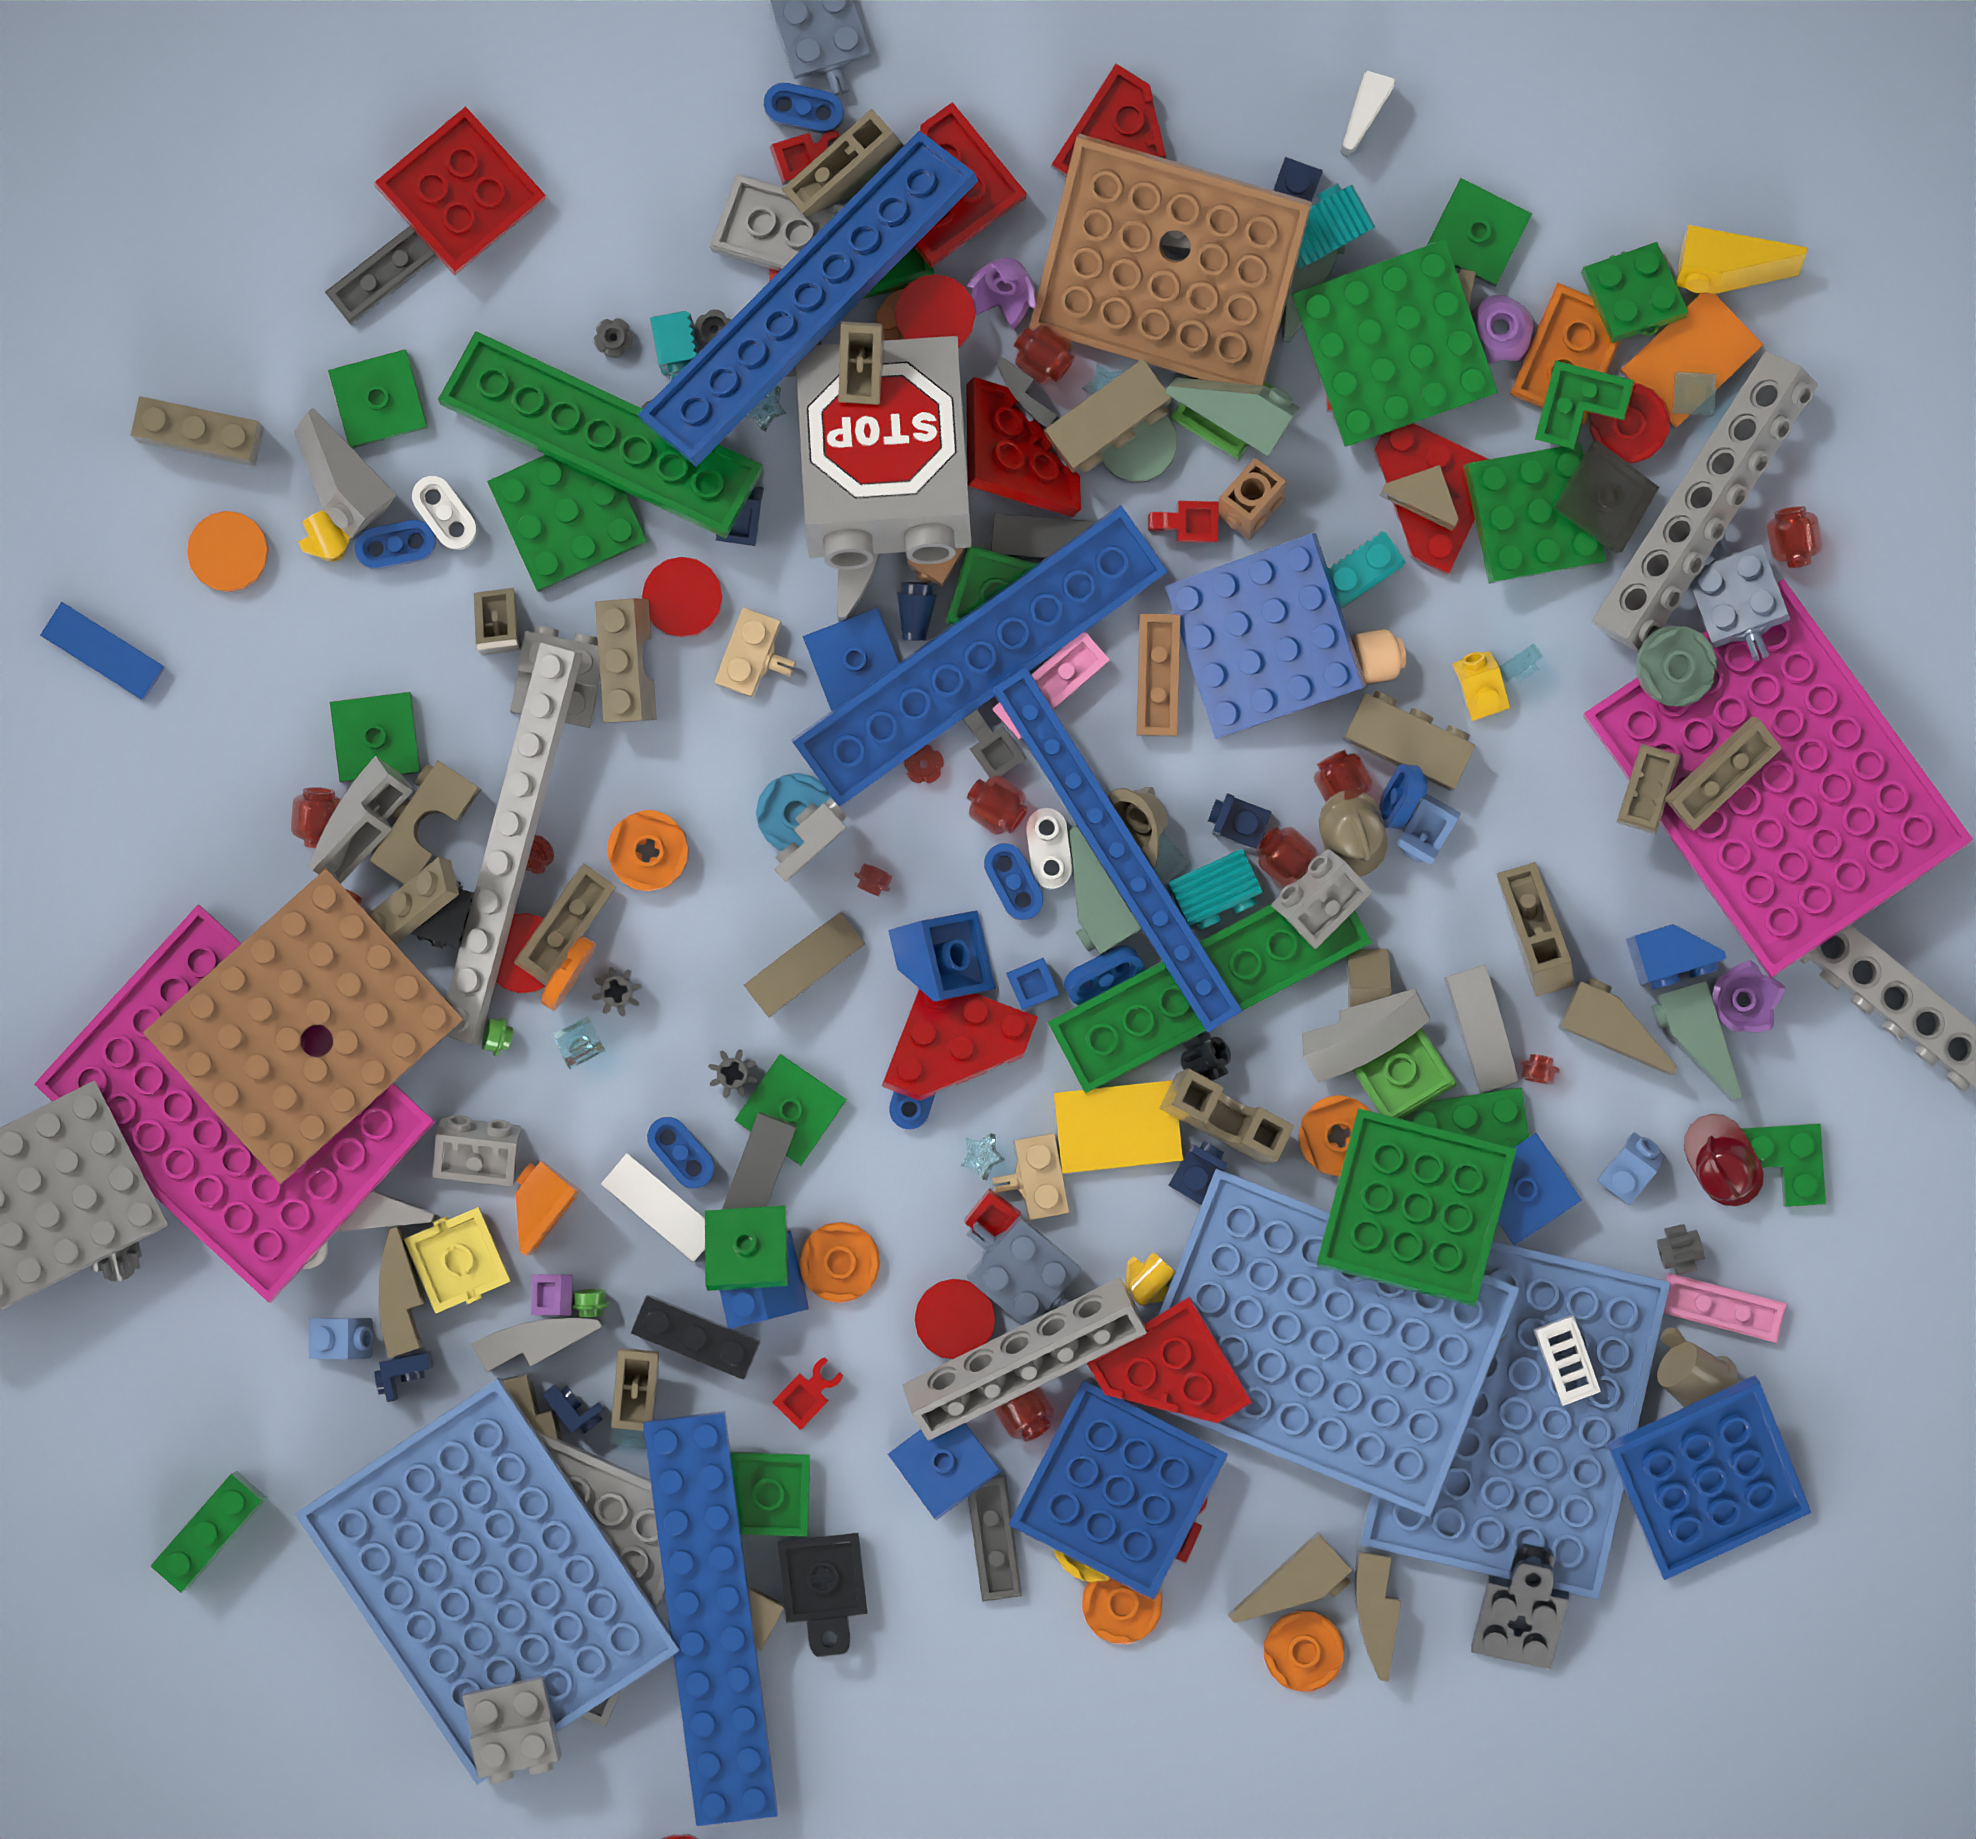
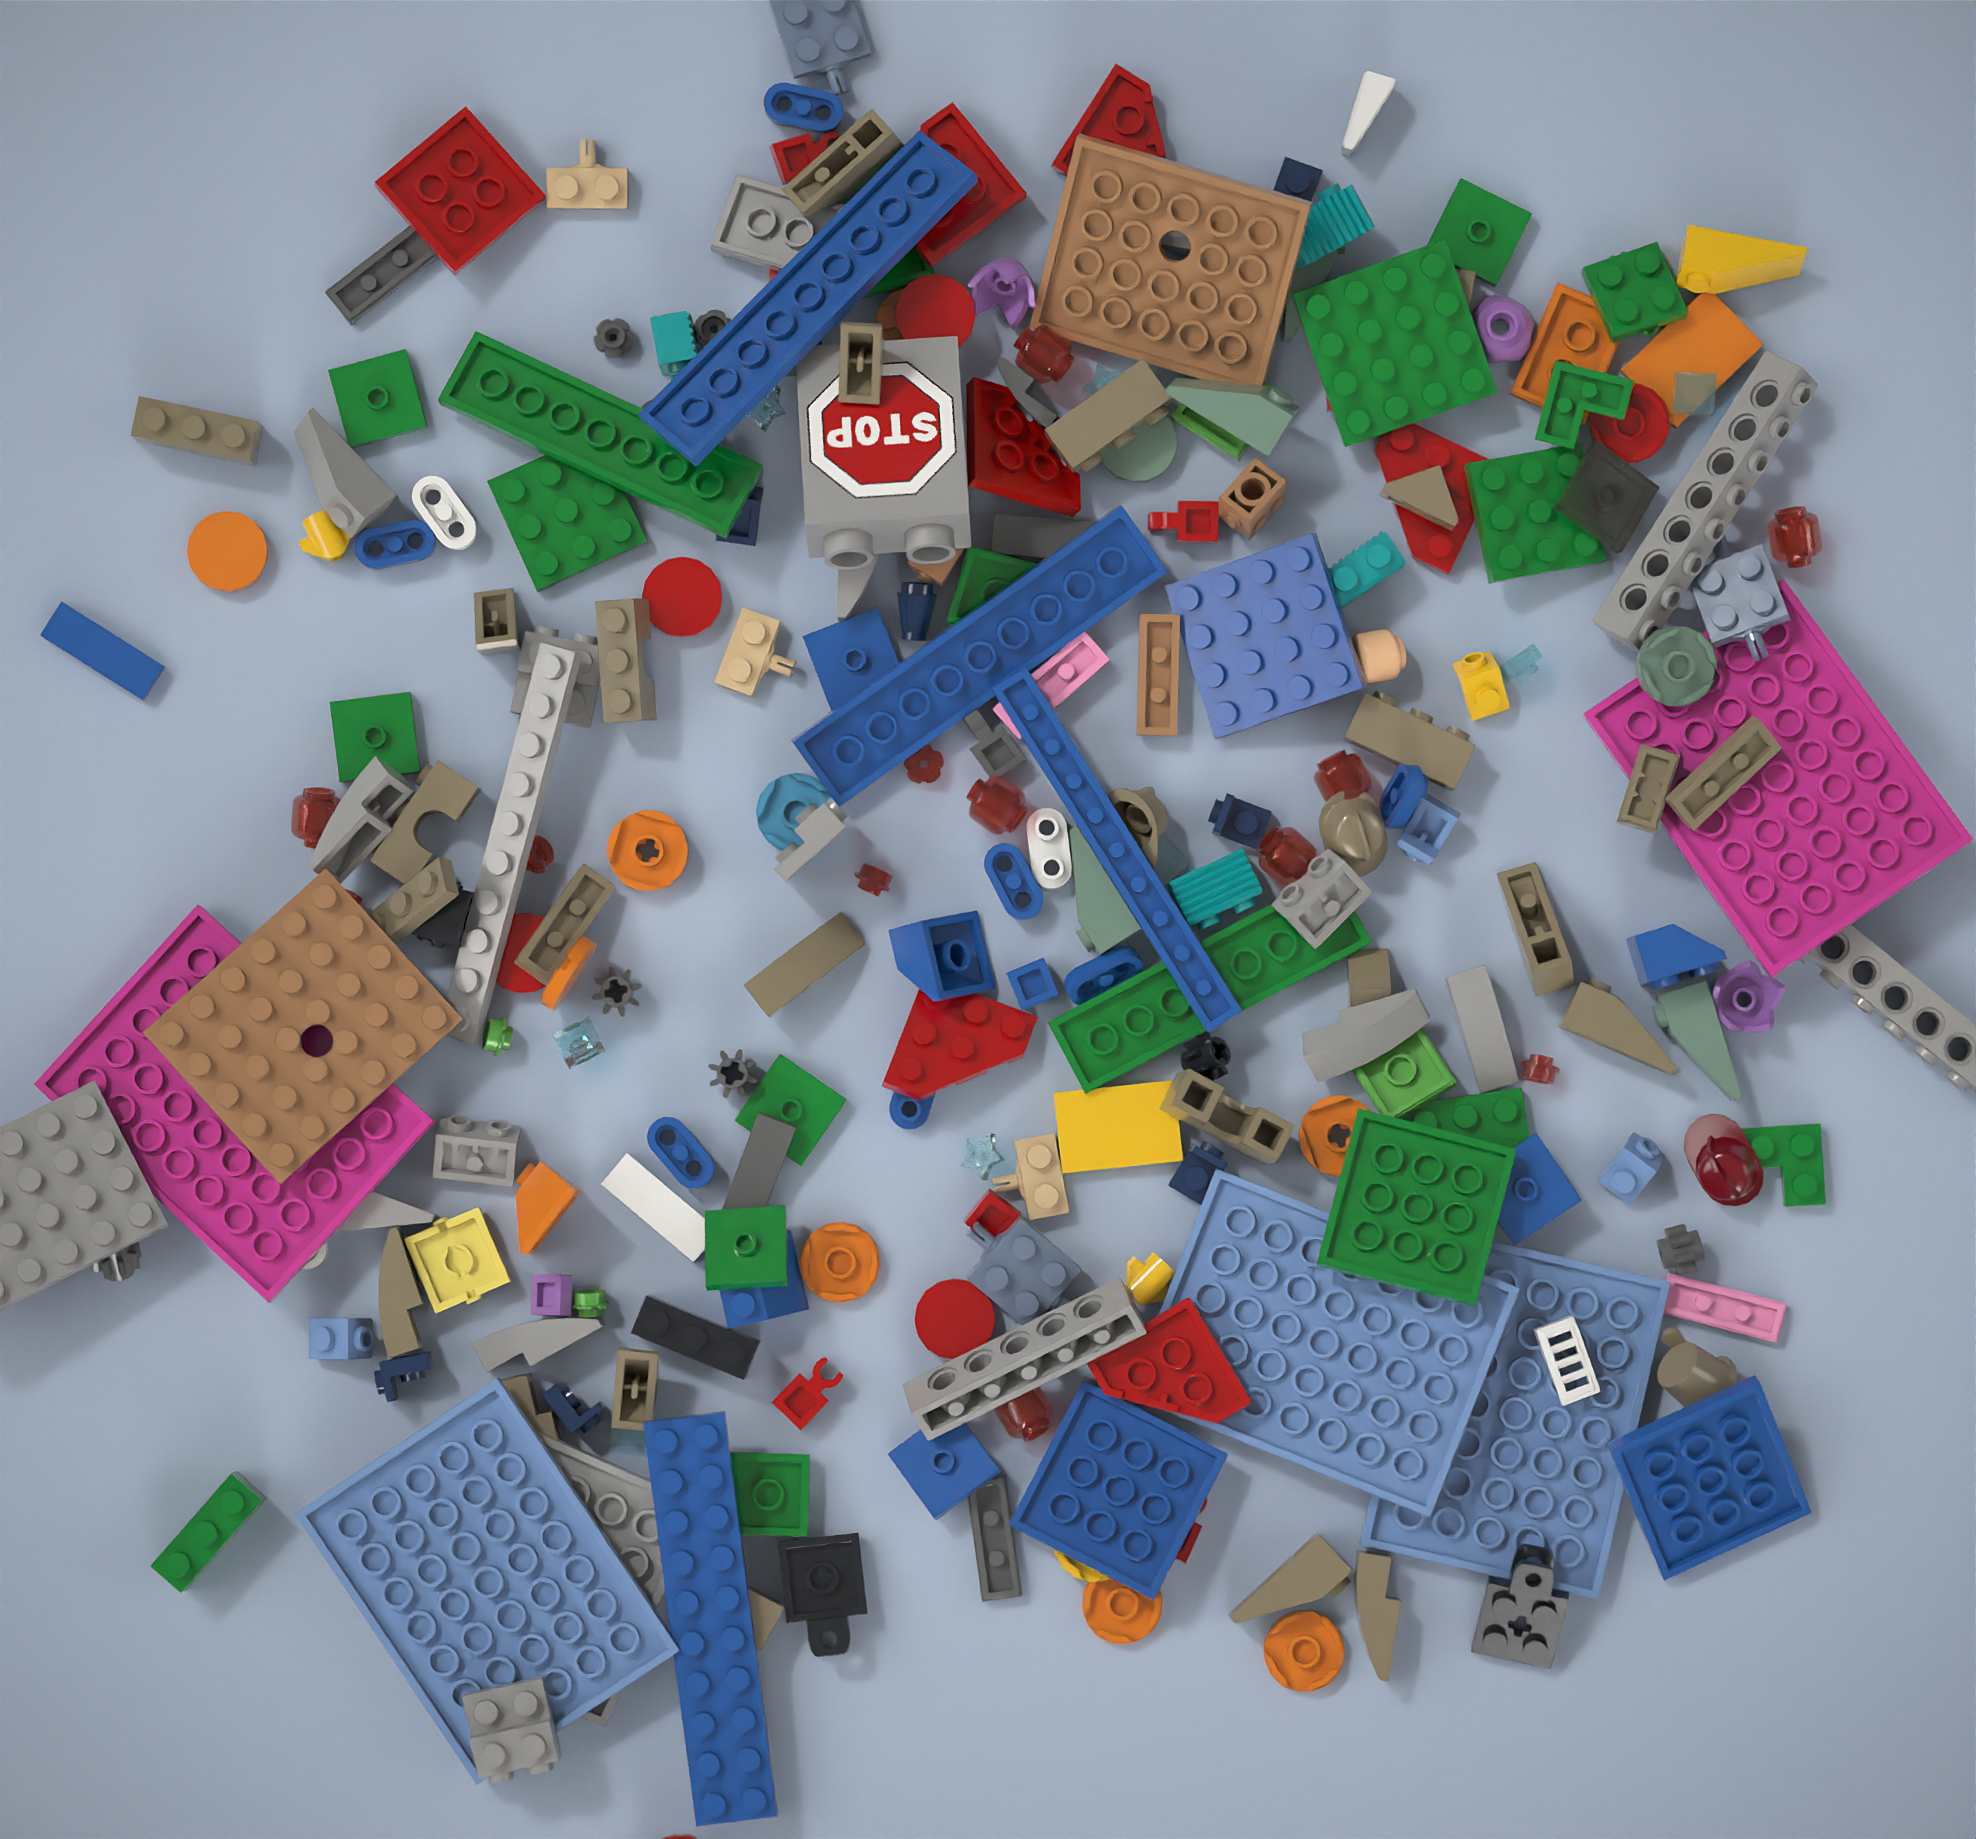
none -> tan plate [547,139,628,209]

